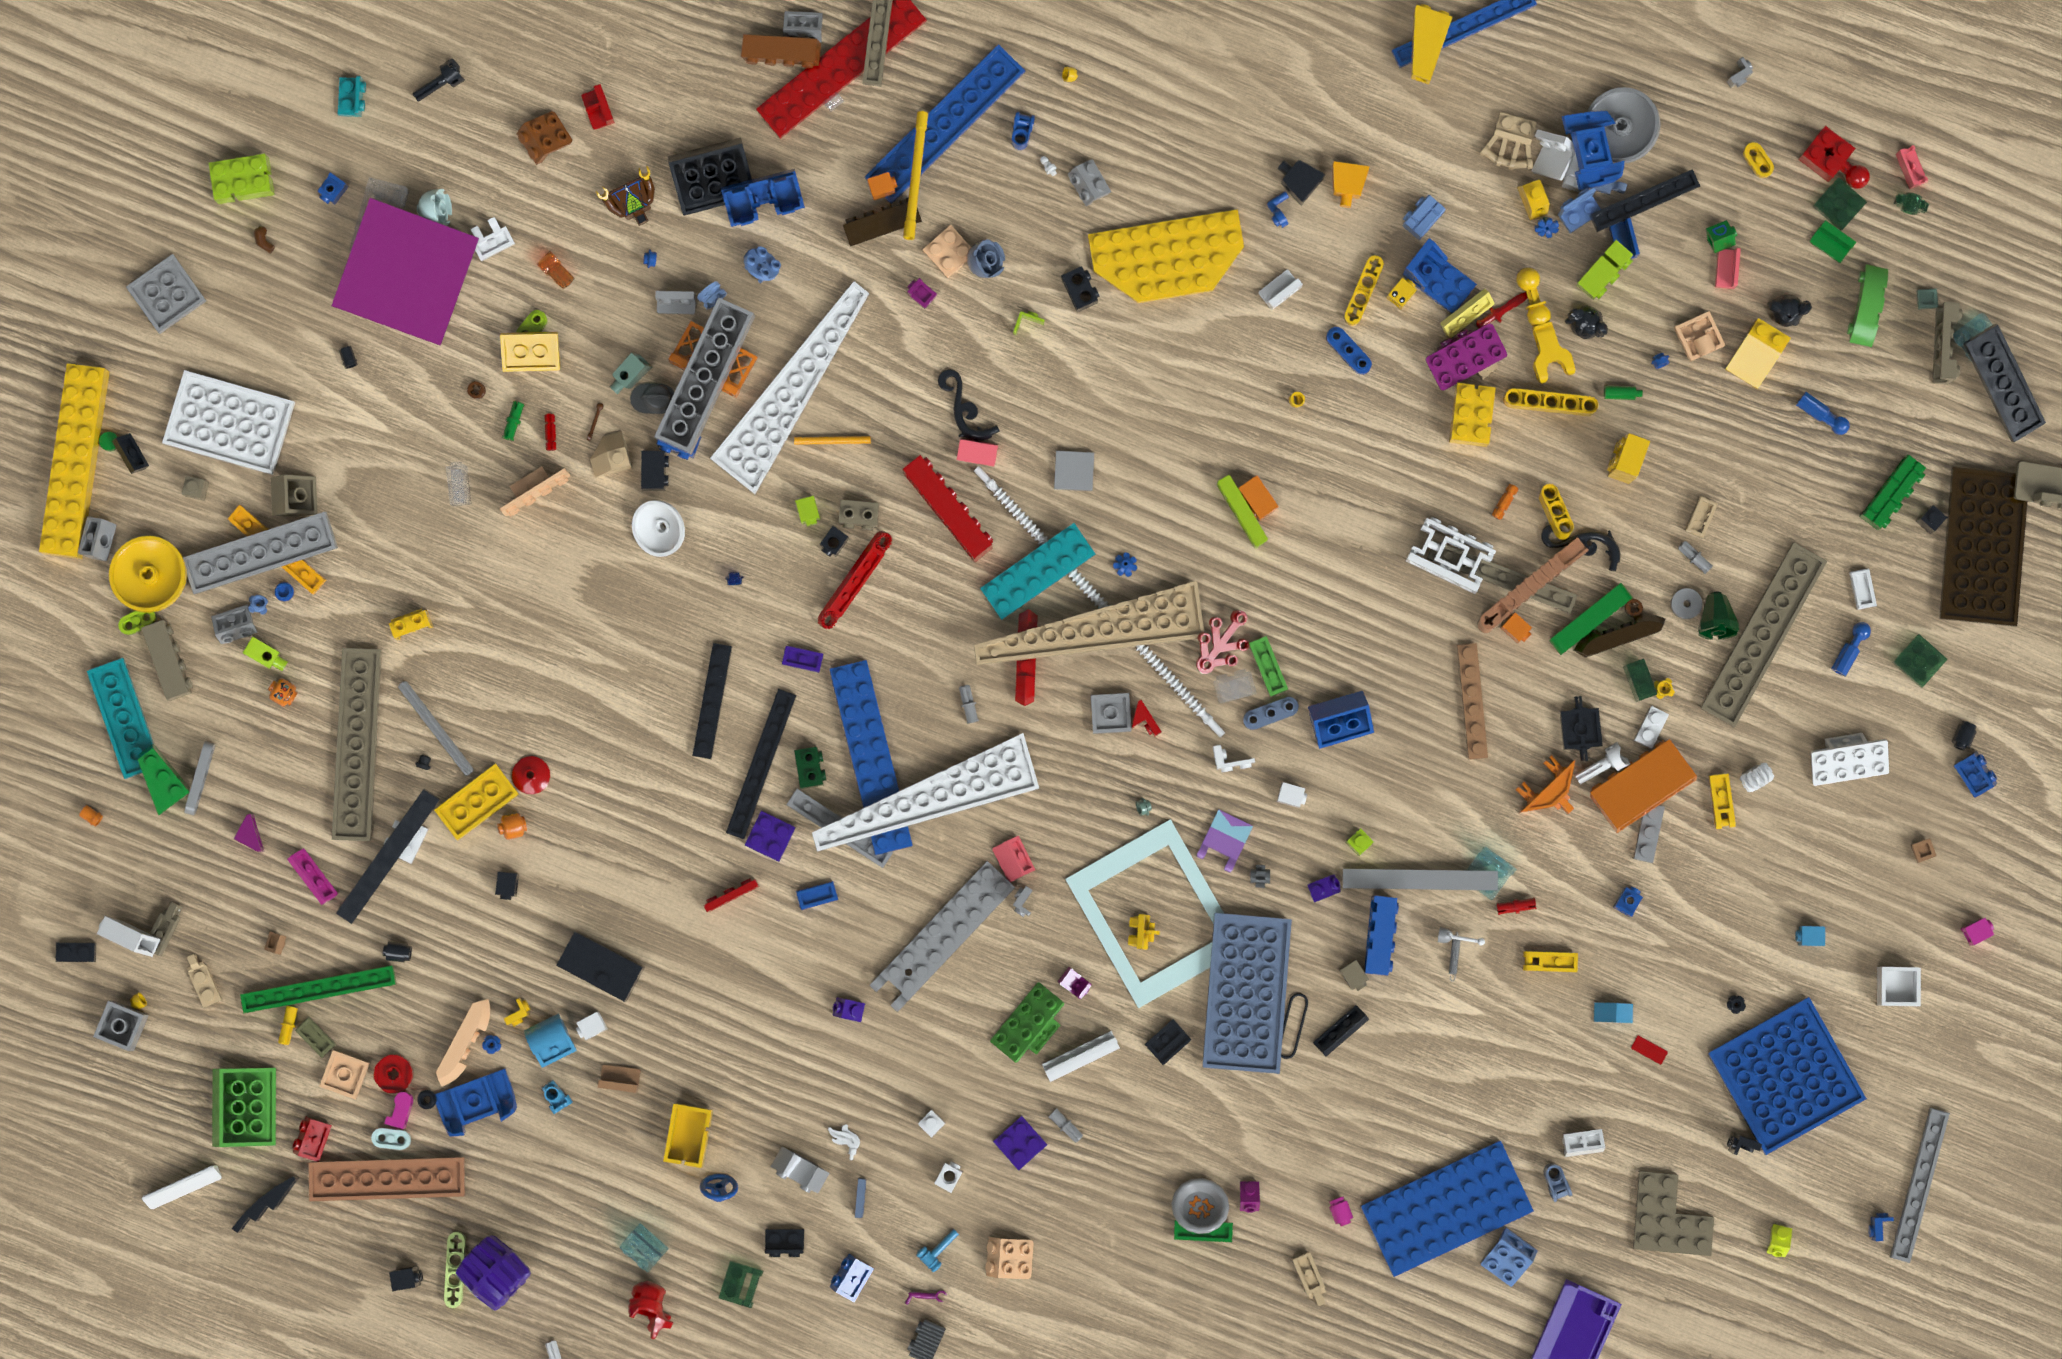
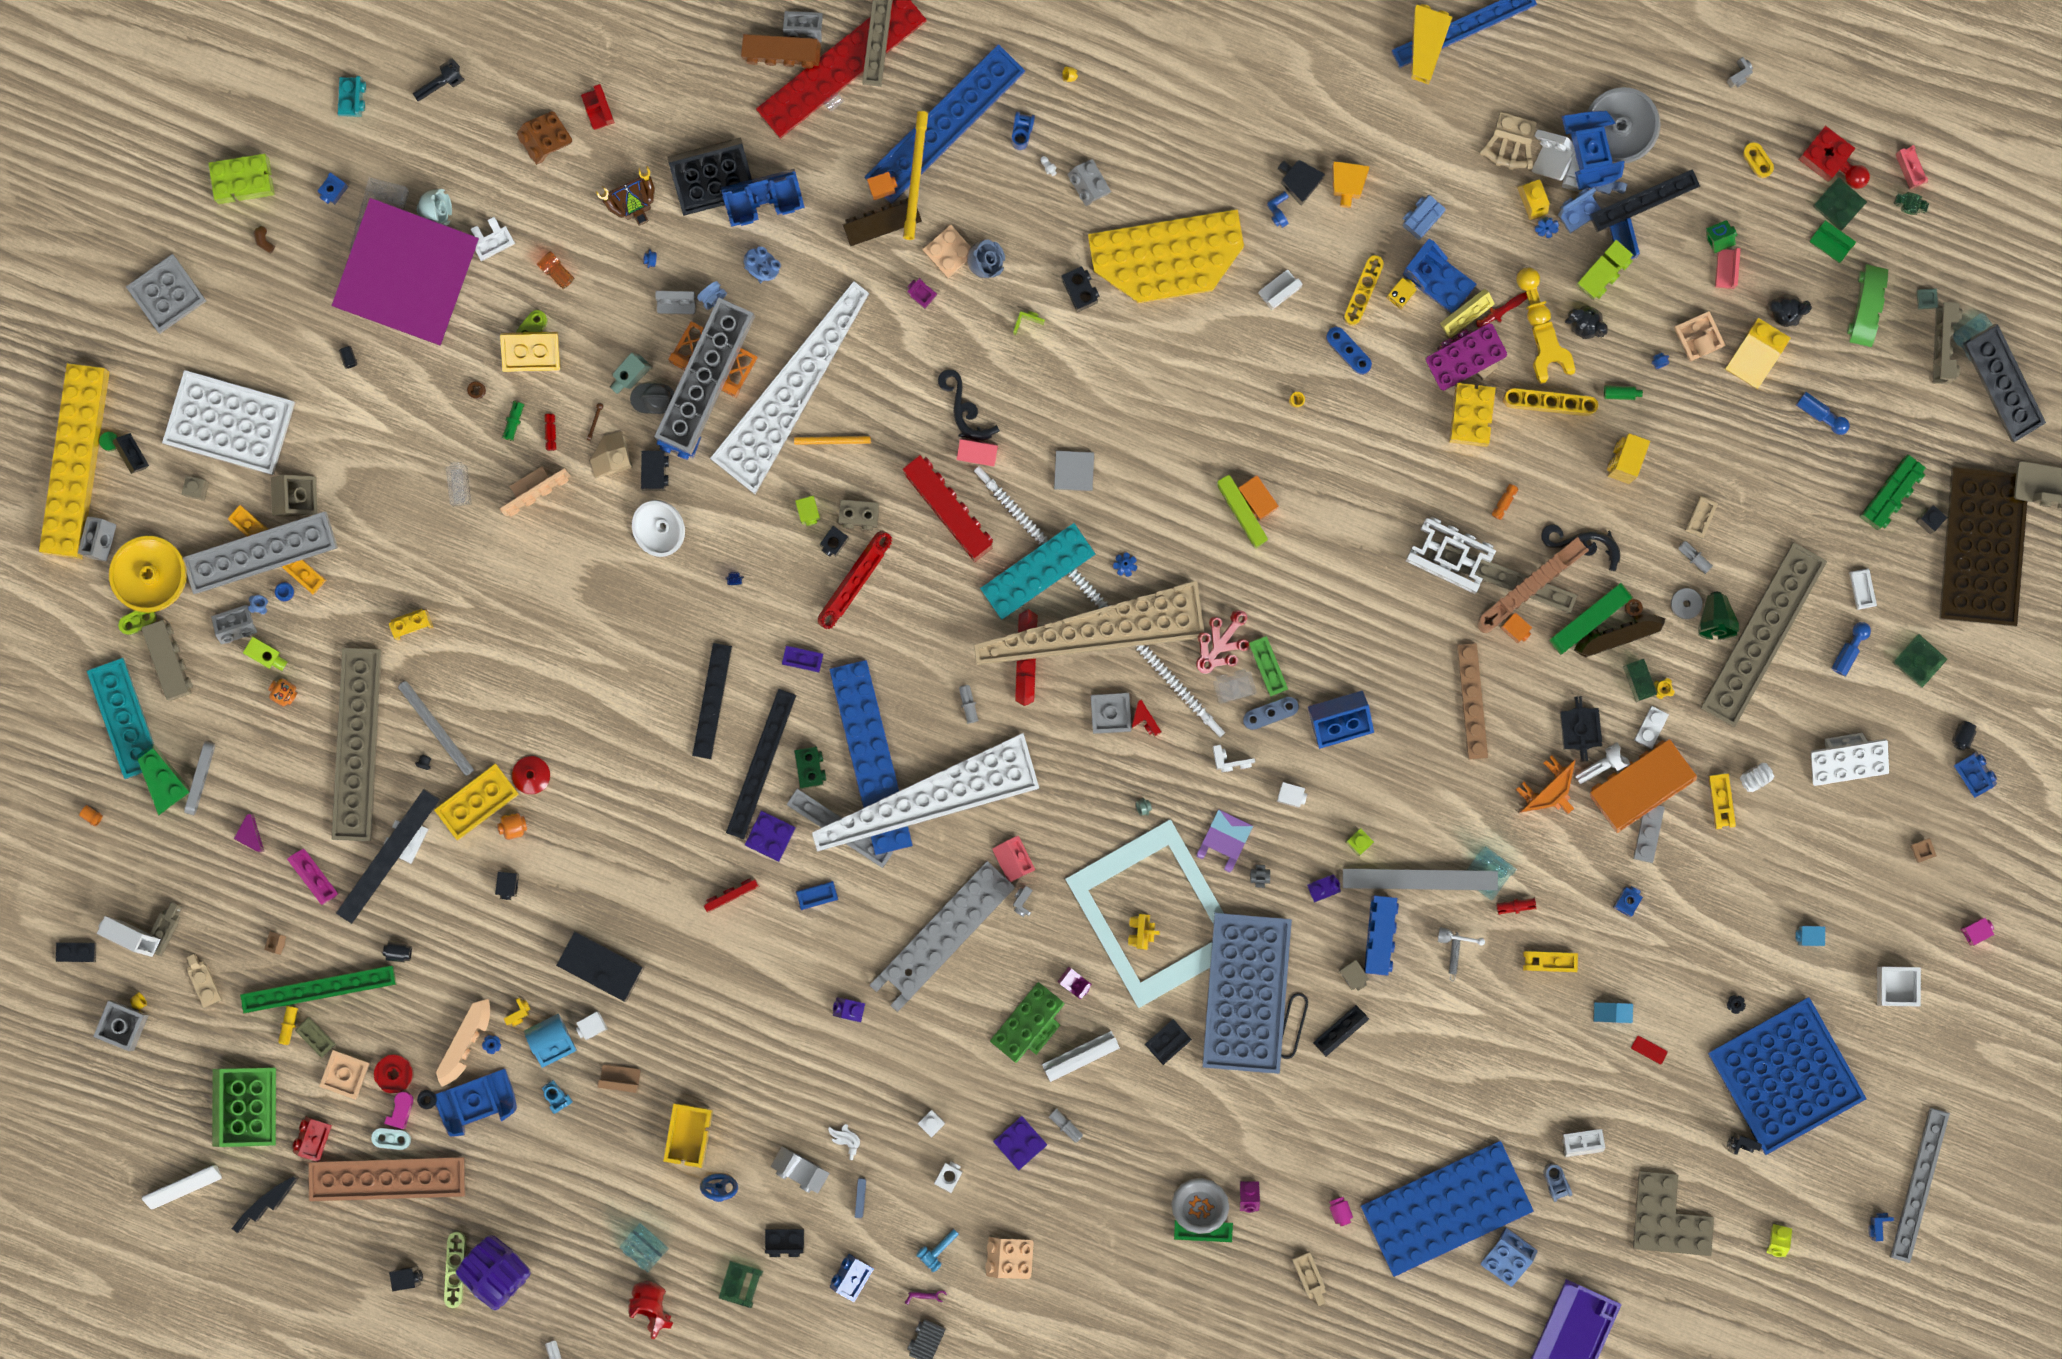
yellow beam [1539,484,1574,540] -> none

